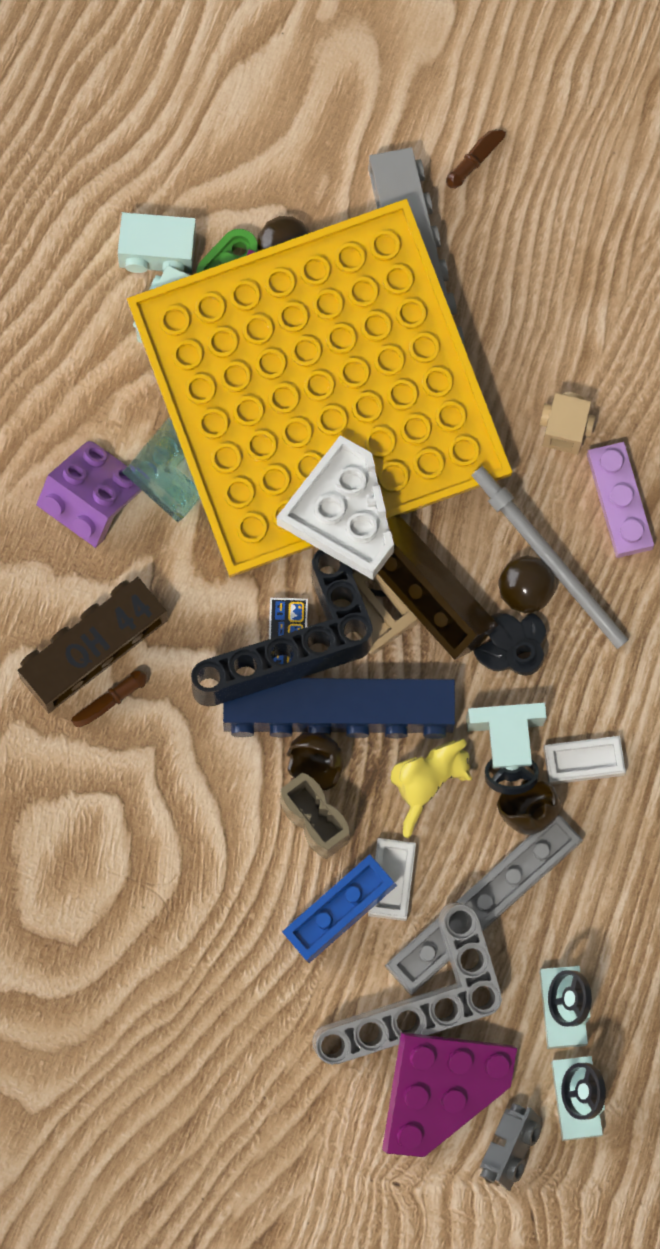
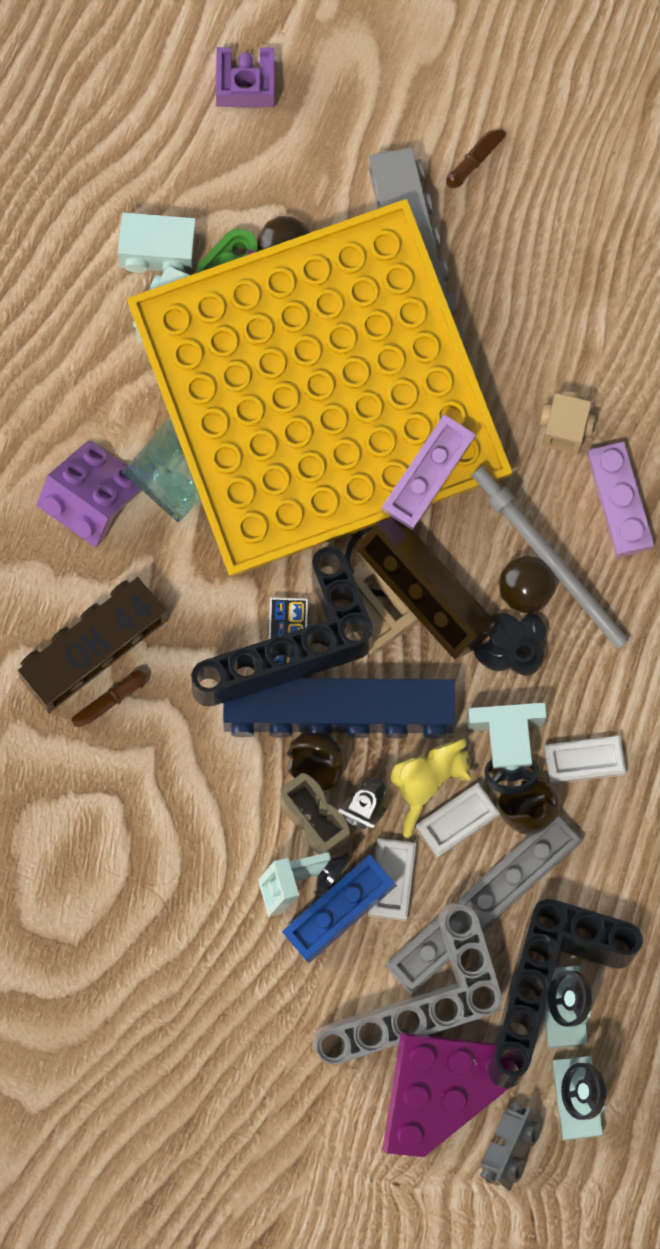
white plate [276,435,394,580] -> none
none -> medium lavender brick [216,47,274,108]
none -> light aqua piece [258,850,354,917]
none -> dark grey hinge [338,778,387,829]
none -> lavender plate [381,414,476,530]
none -> white tile [415,783,500,859]
none -> black beam [488,899,643,1089]

